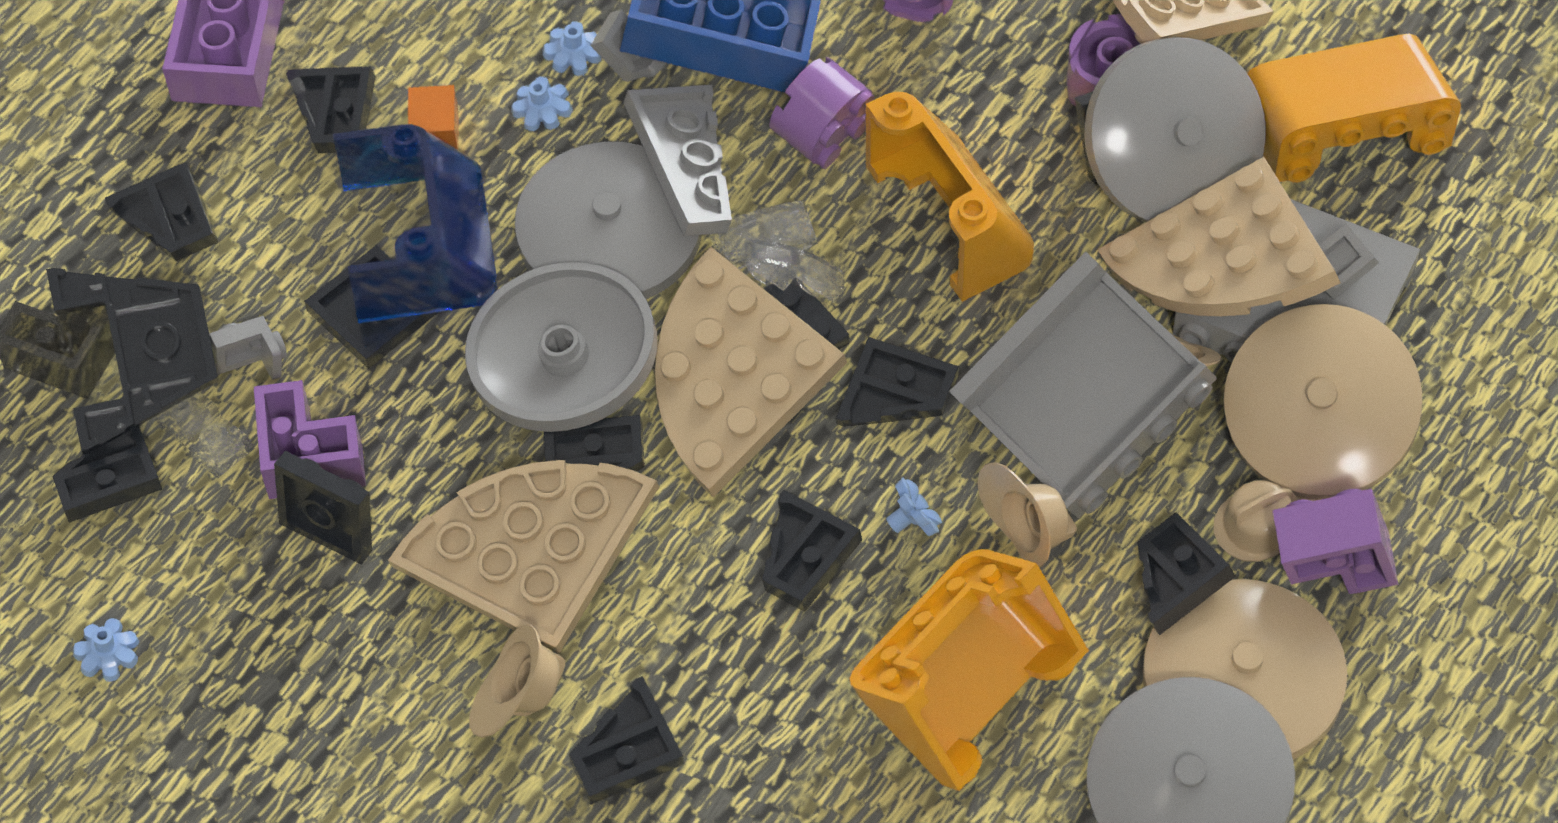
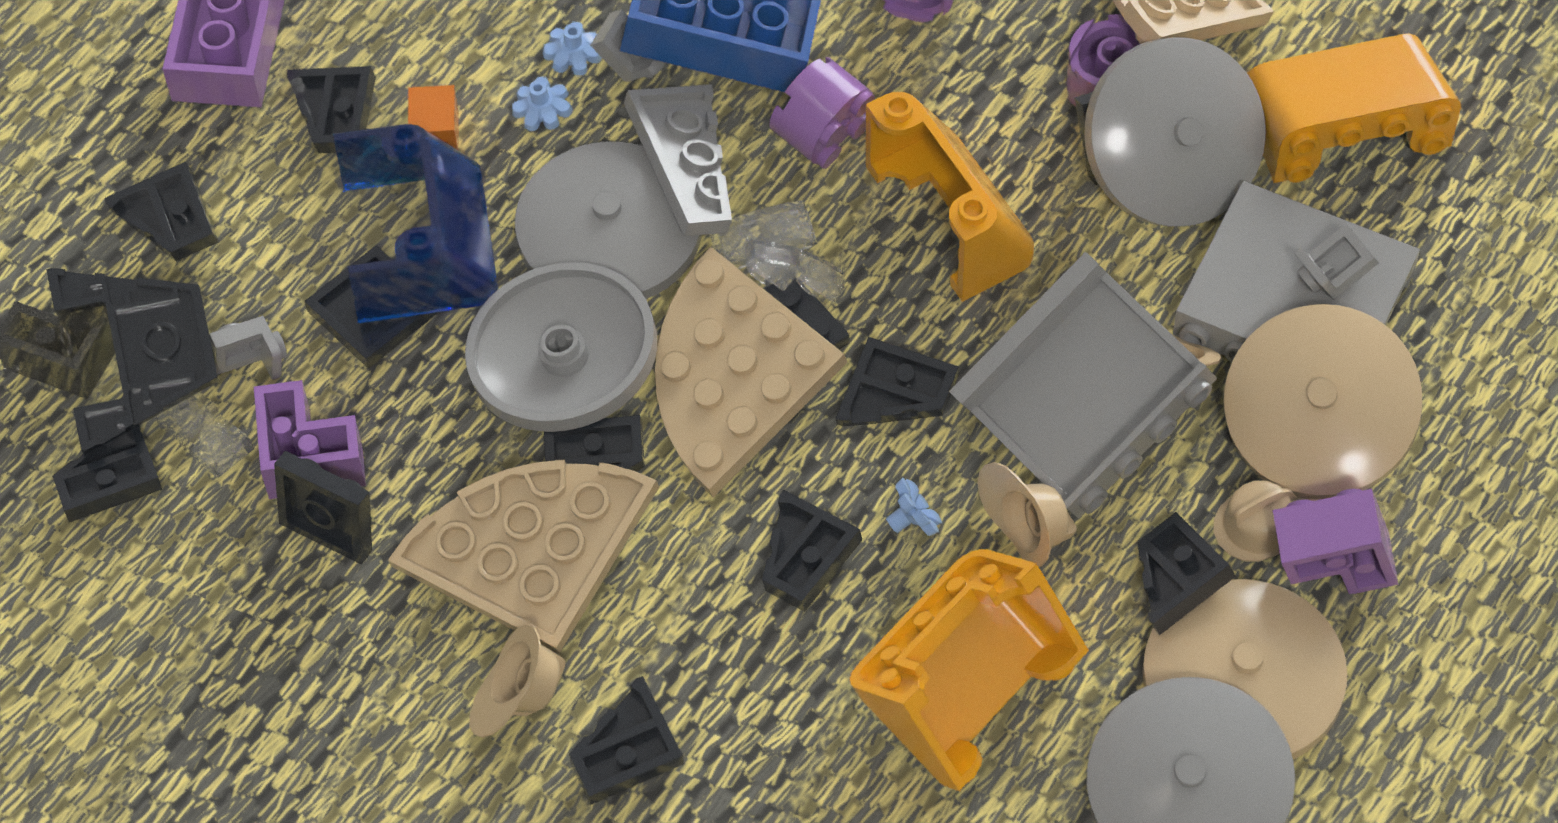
light blue plant [73,618,139,682] -> none
tan plate [1097,157,1341,317] -> none

